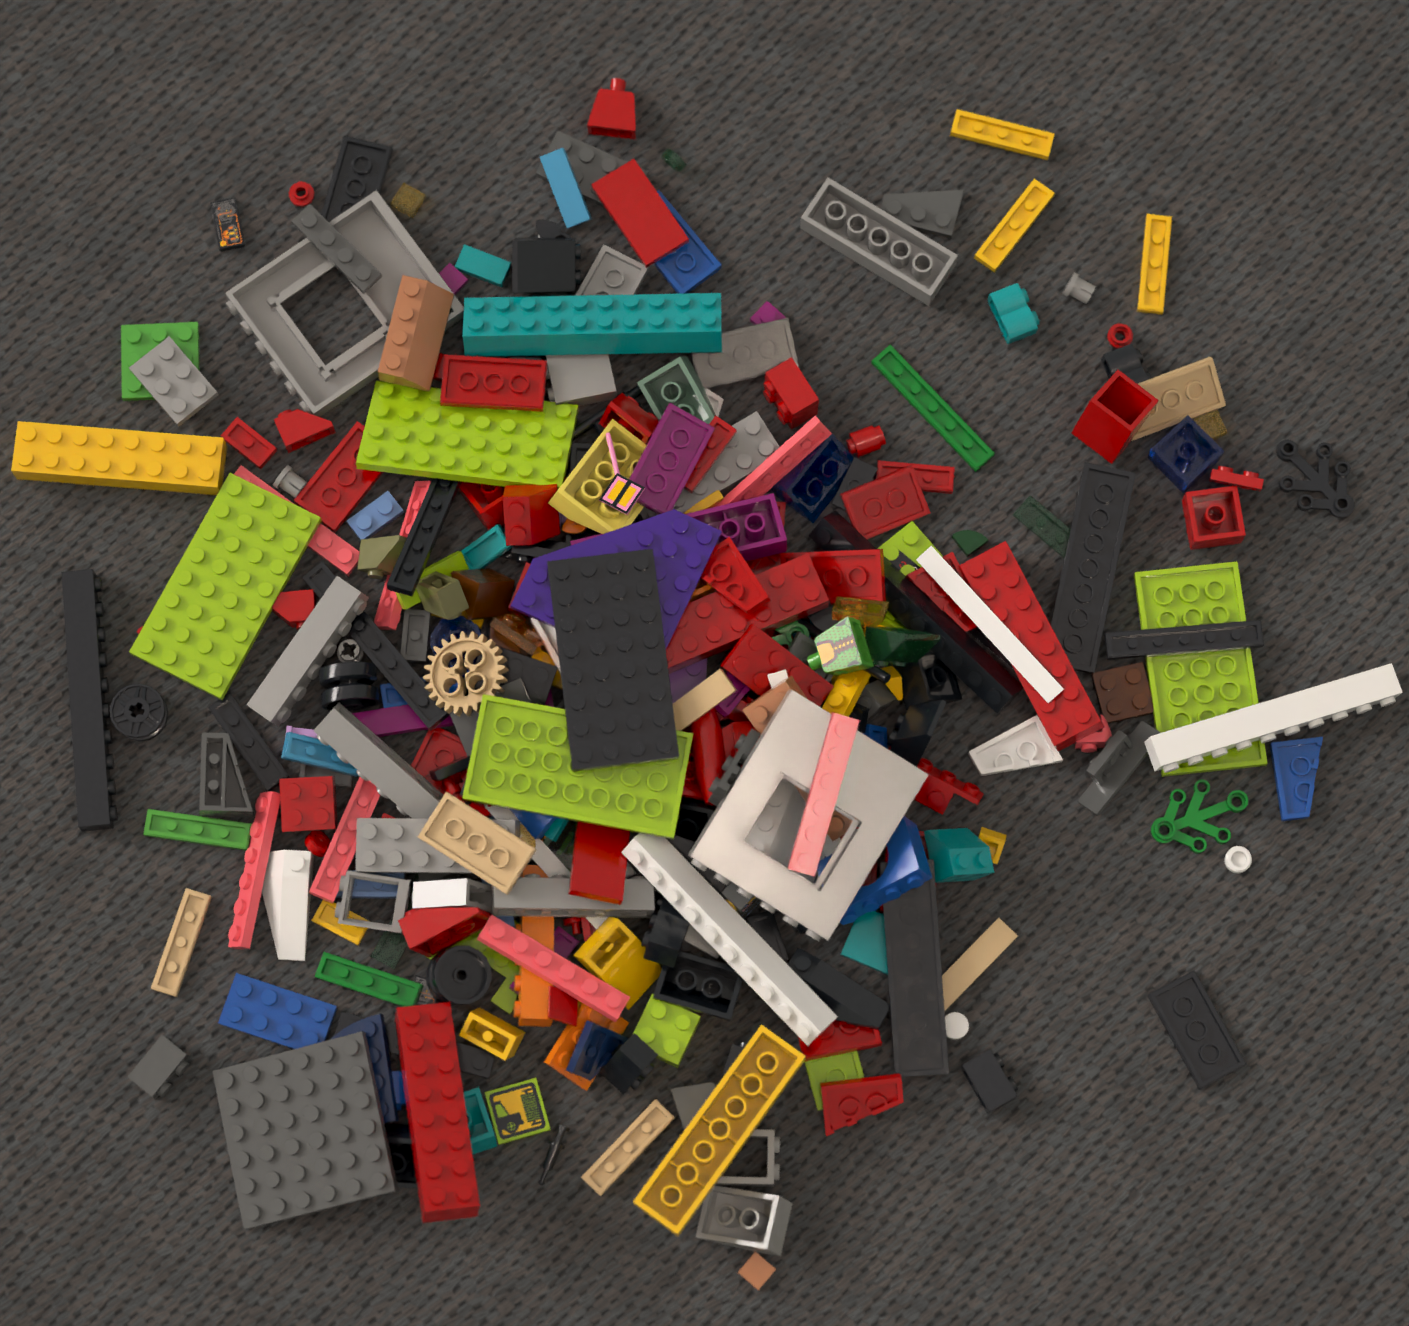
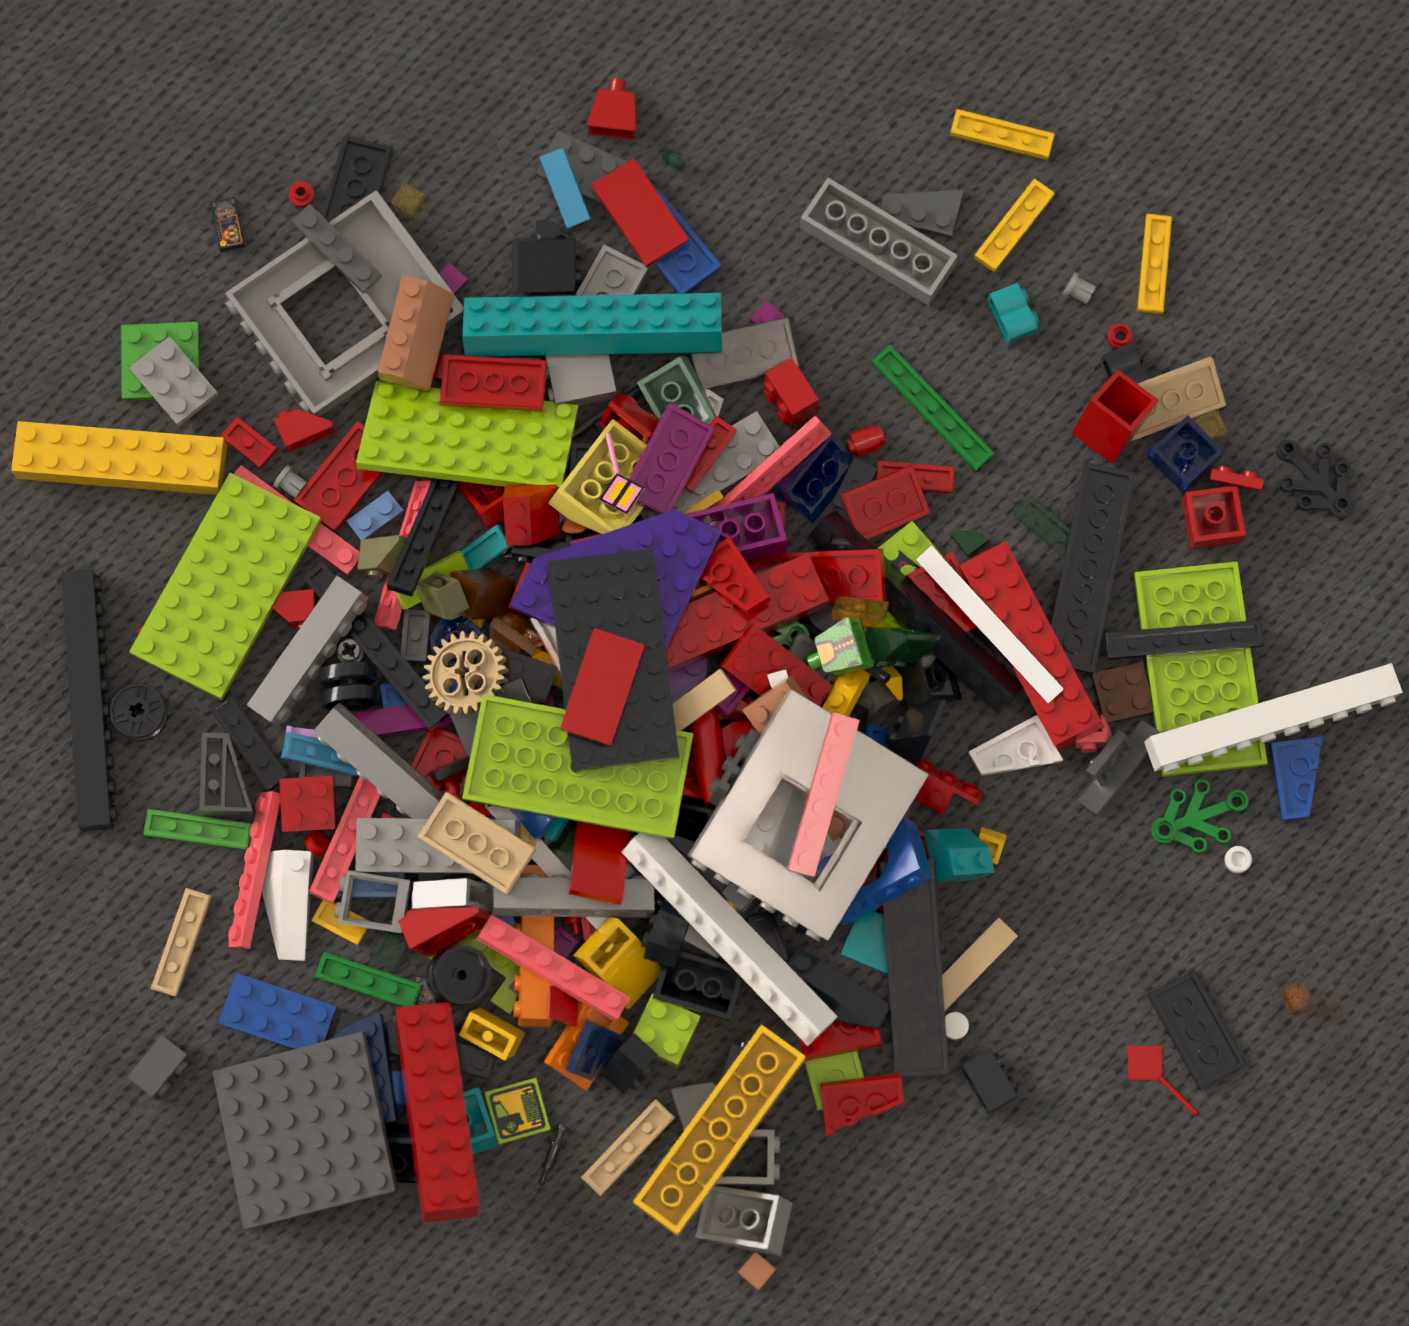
teal tile [454,244,511,287] -> none
none -> red tile [560,628,645,747]
none -> red piece [1128,1046,1198,1115]
none -> clear orange brick [1280,983,1310,1014]

